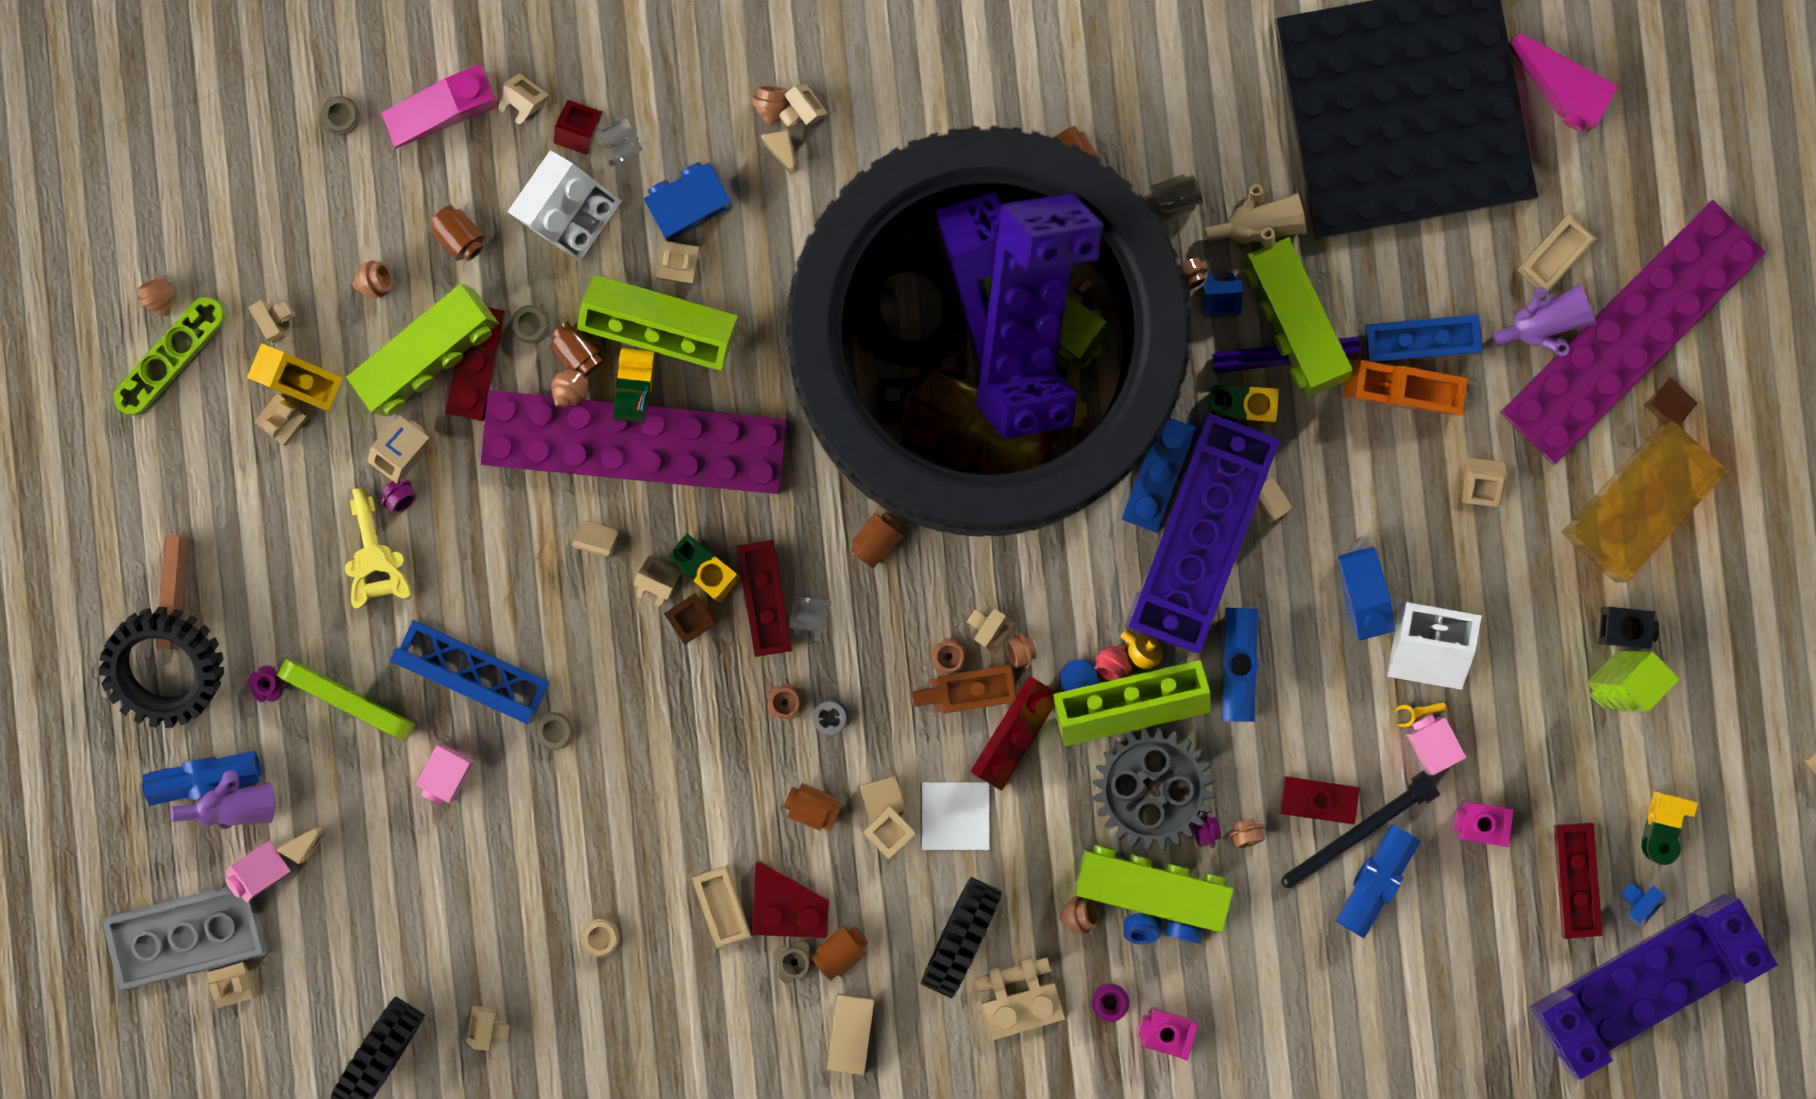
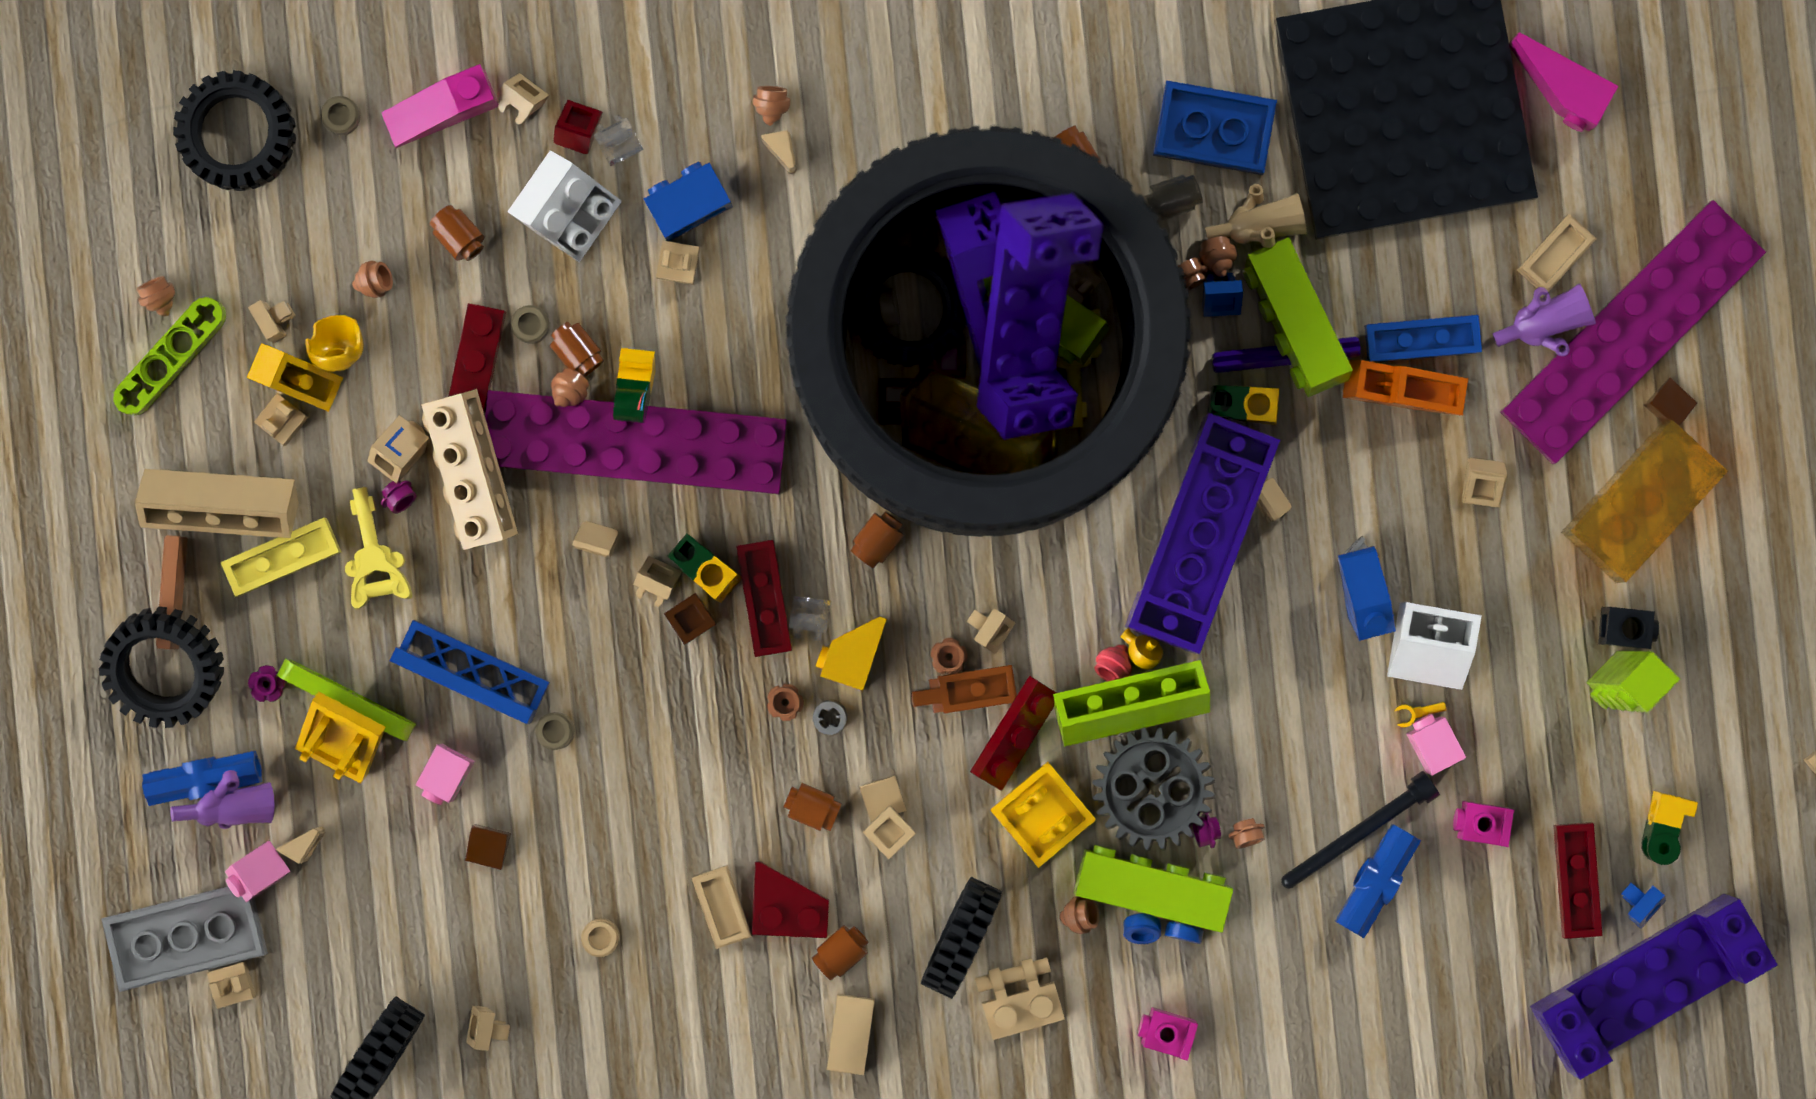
lime brick [346,283,499,416] -> none
lime brick [577,274,738,371] -> none
dark tan plate [774,941,815,983] -> none
tan tile [779,84,828,127] -> none
white sticker [922,782,989,850] -> none
nougat plate [1005,633,1037,669] -> none
blue tile [1059,660,1098,691] -> none
magenta plate [1091,984,1129,1022] -> none
blue plate [1121,418,1196,533] -> none
blue piece [1221,608,1259,722] -> none
dark red plate [1279,776,1360,825] -> none
none -> tan brick [135,469,299,538]
none -> black tyre [173,70,296,191]
none -> light yellow plate [220,517,341,597]
none -> yellow plate [295,692,386,784]
none -> yellow hair [305,315,364,372]
none -> tan brick [421,389,518,550]
none -> reddish brown slope [465,824,511,870]
none -> yellow slope [816,617,887,691]
none -> yellow plate [990,761,1096,868]
none -> blue tile [1153,80,1277,175]
none -> nougat plate [1199,236,1237,277]

